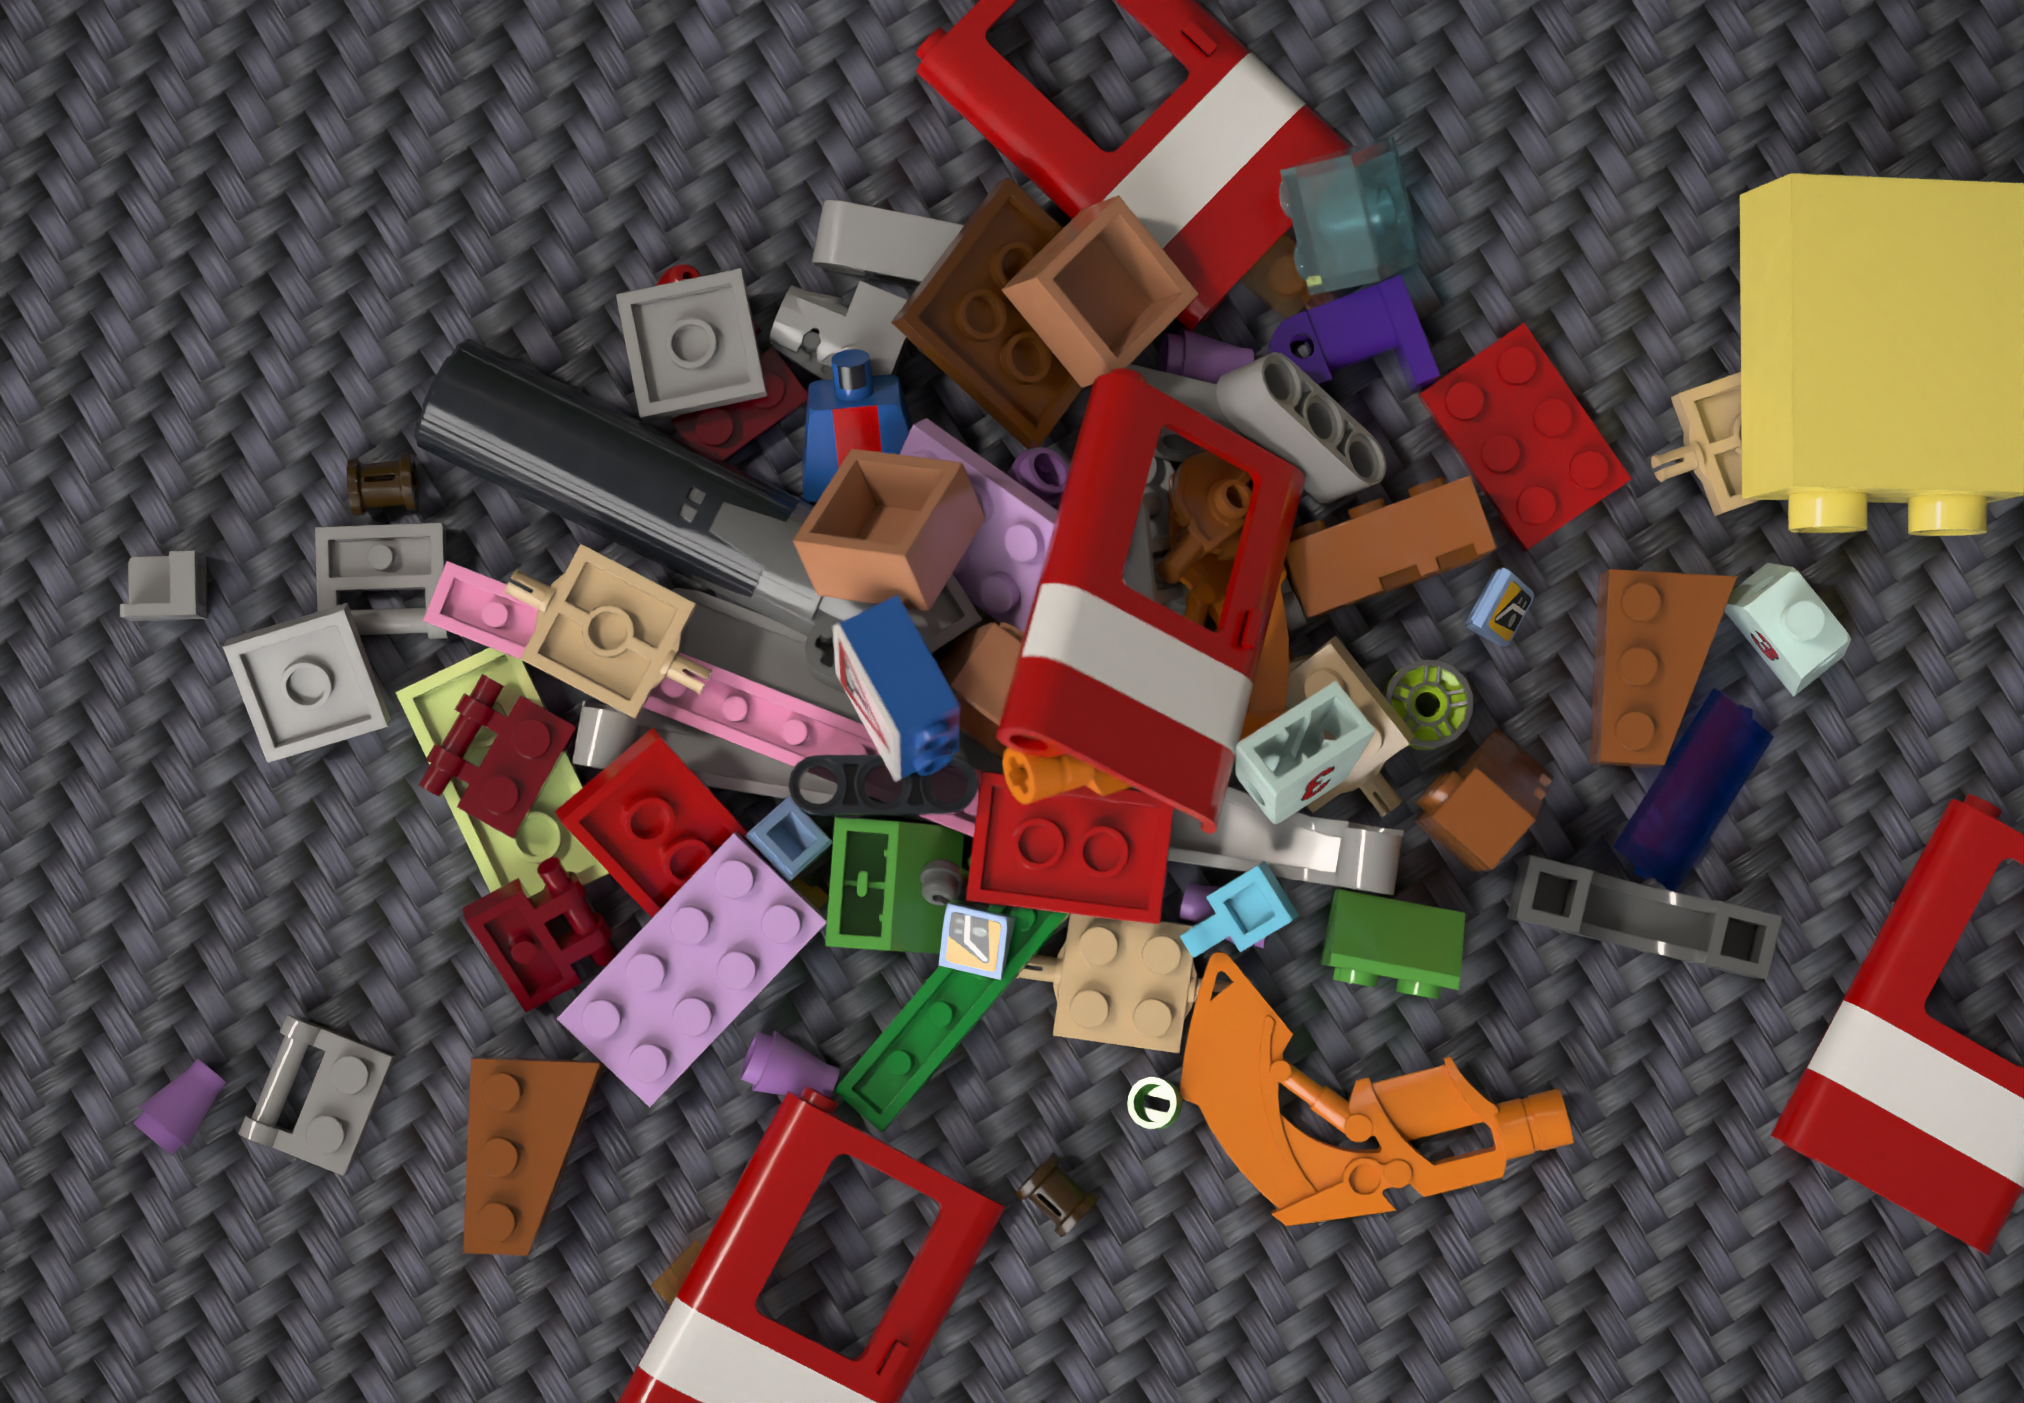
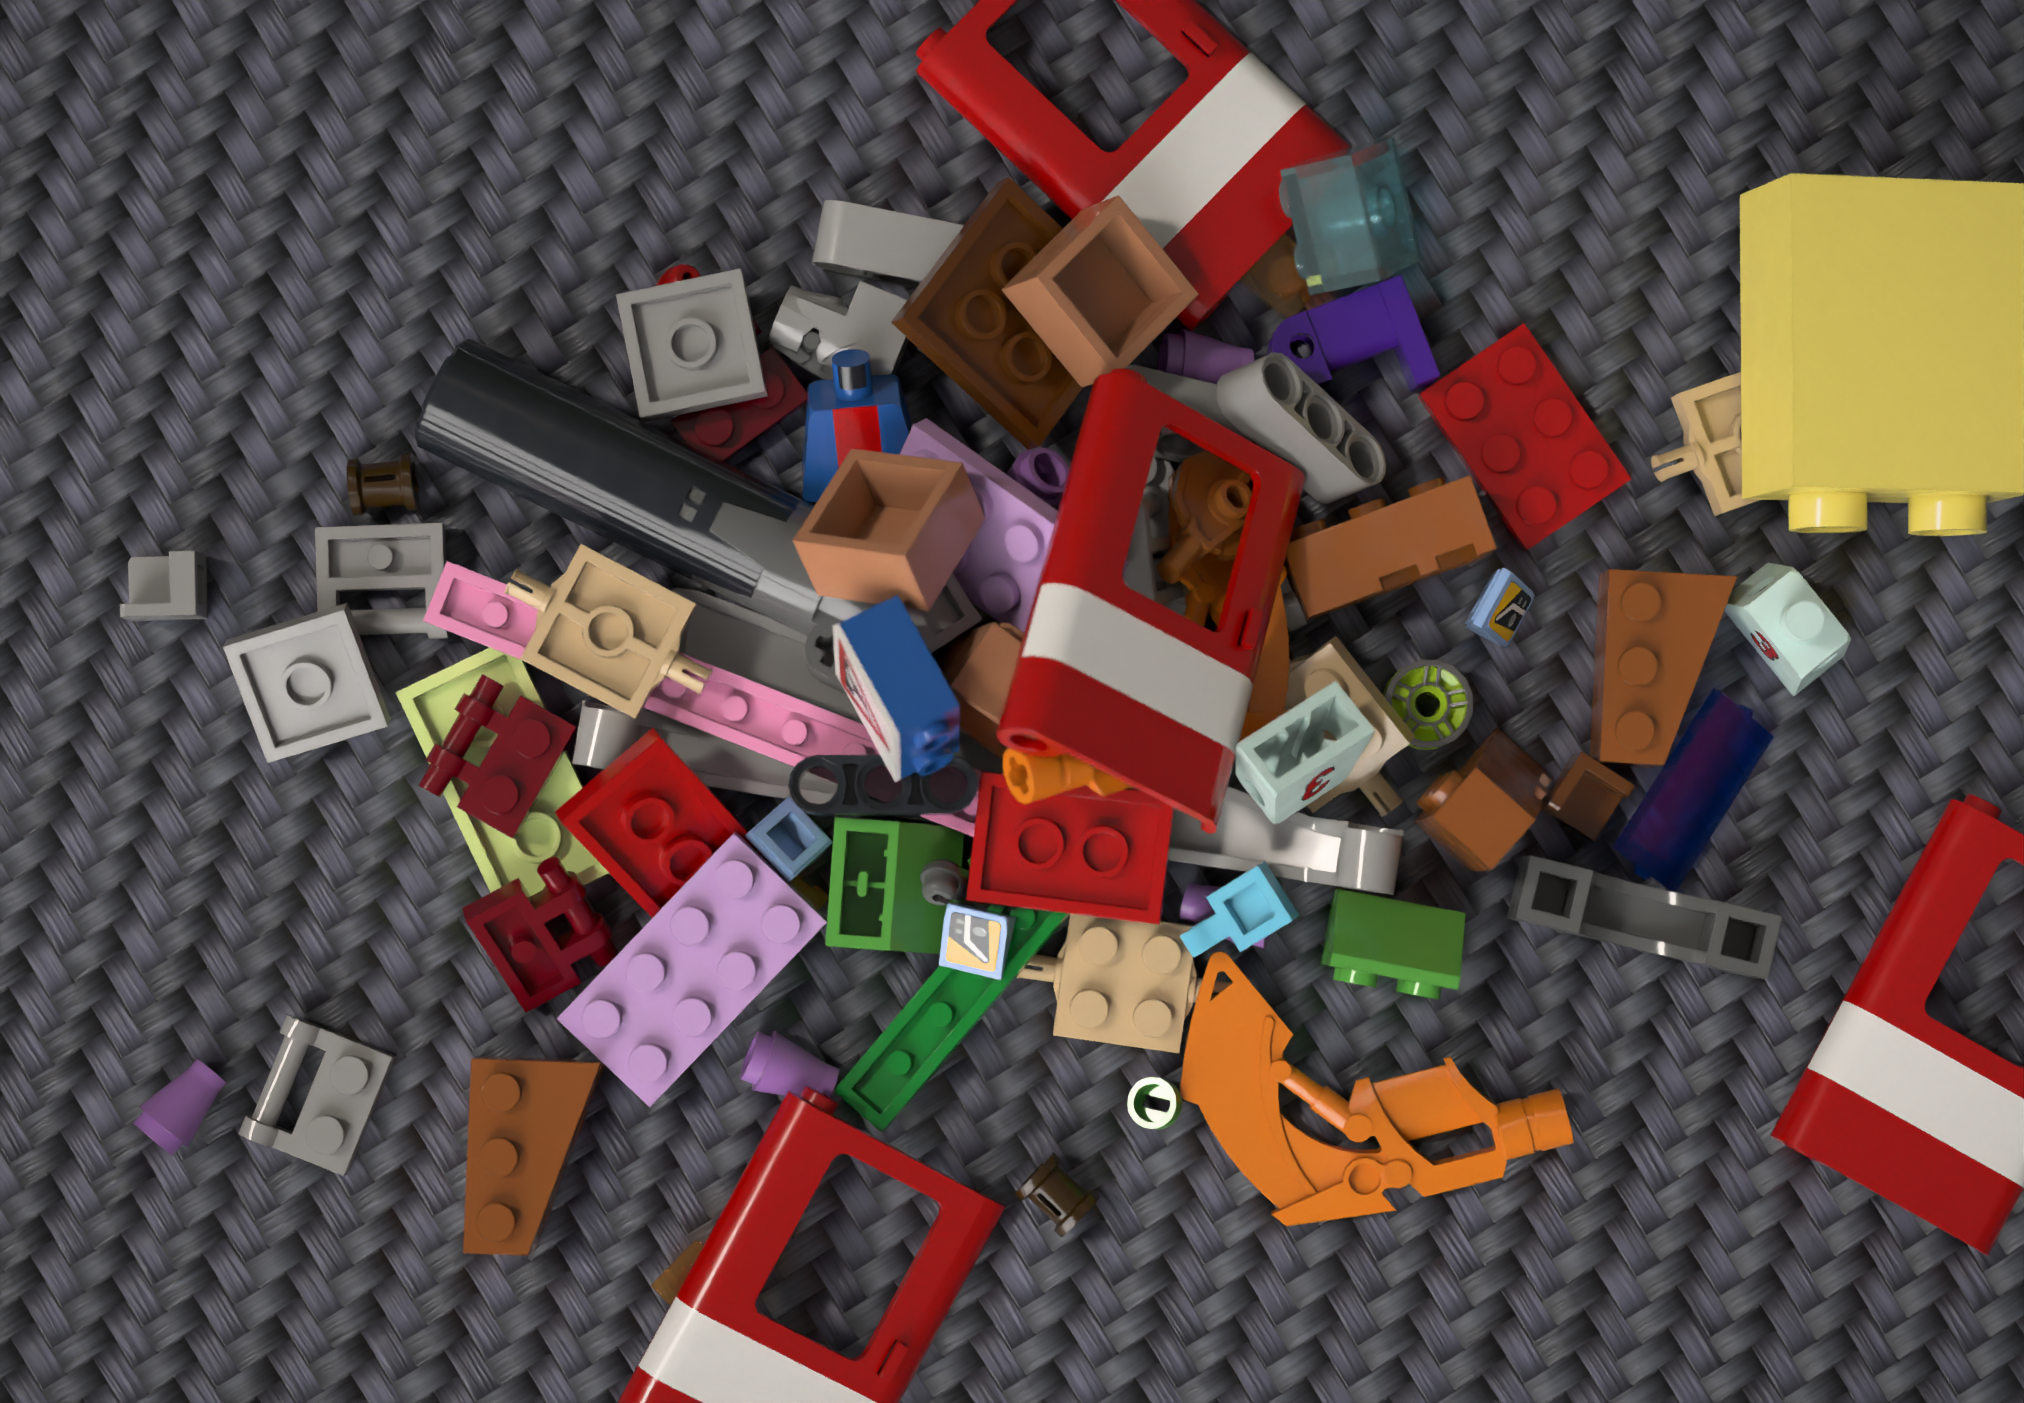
none -> reddish brown panel [1541,751,1635,842]

